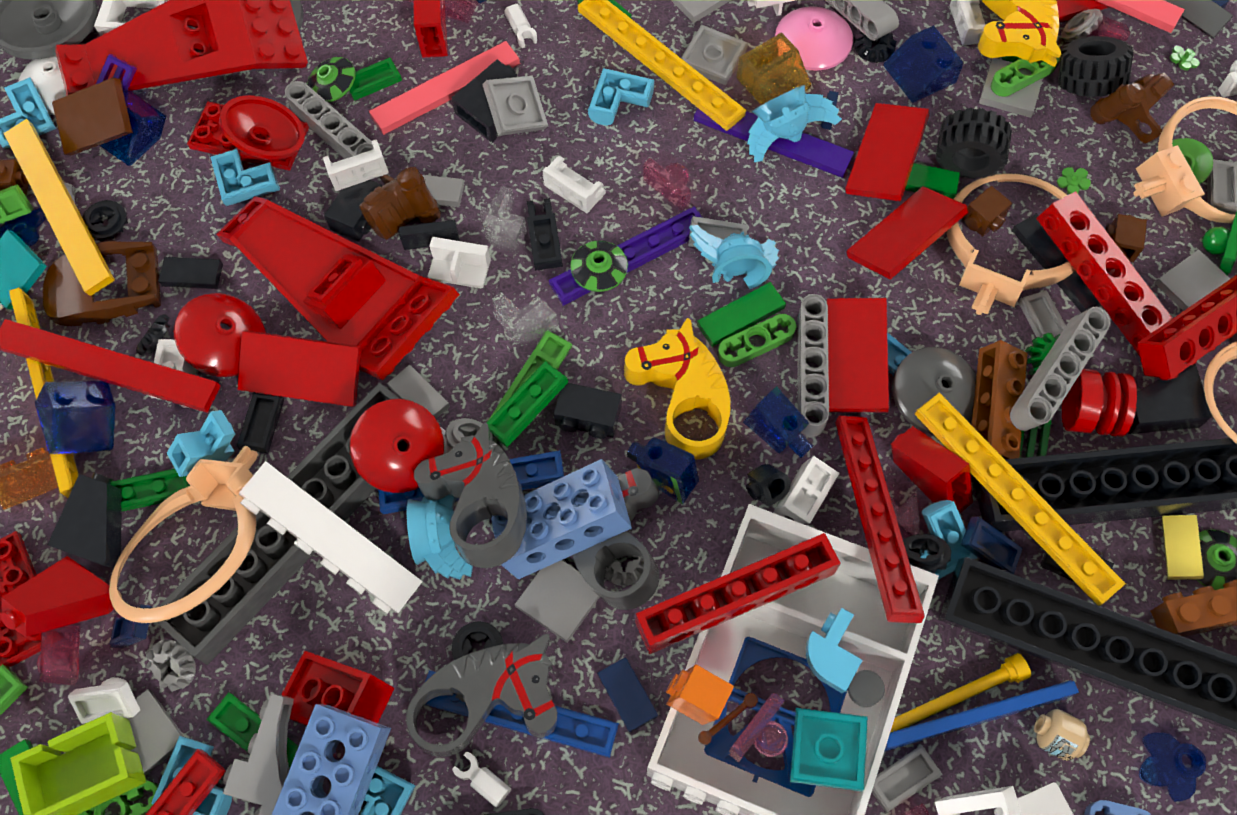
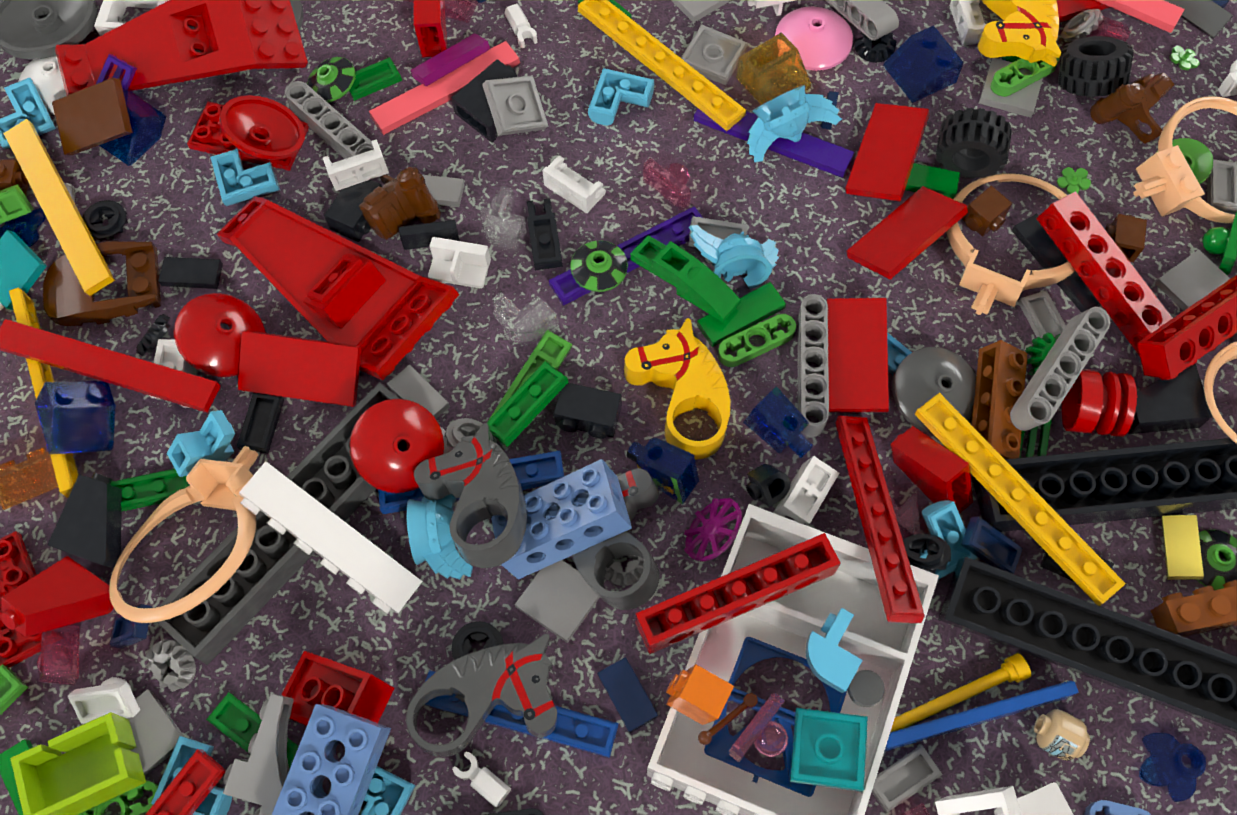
none -> magenta tile [410,33,490,86]
none -> green slope [630,235,741,322]
none -> magenta wheel [684,498,742,562]

